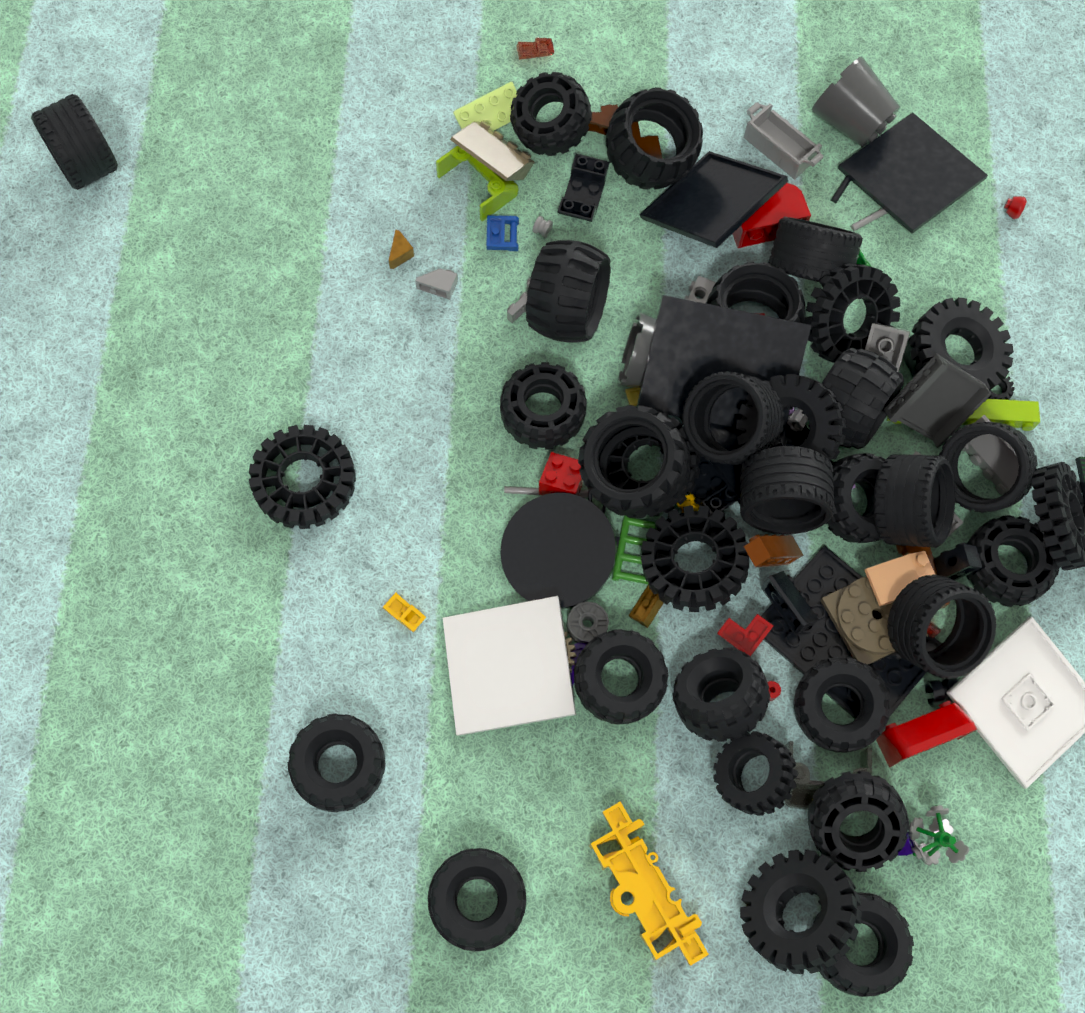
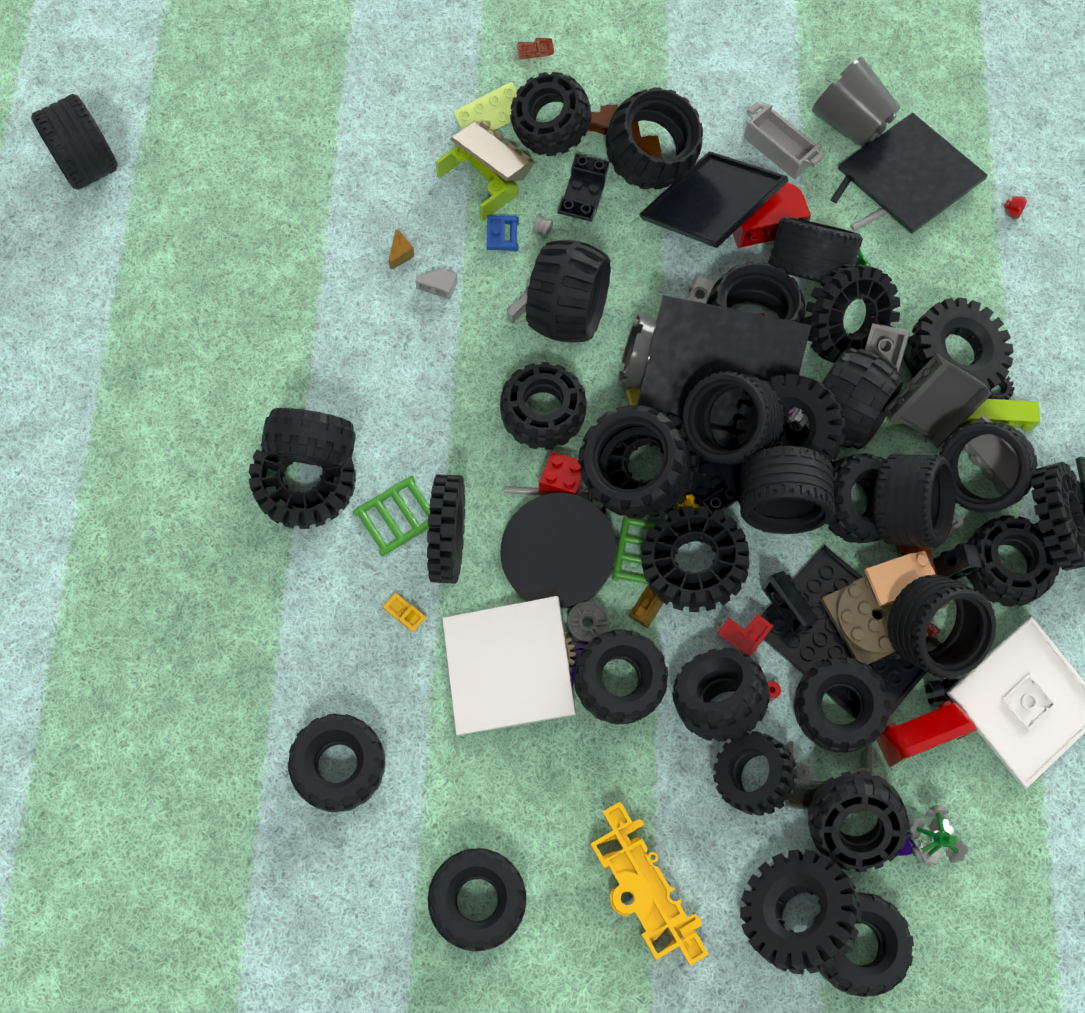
dark orange brick [744,534,804,567] -> none
none -> black tyre [262,407,356,468]
none -> bright green bar [353,476,430,556]
none -> black tyre [427,474,465,584]

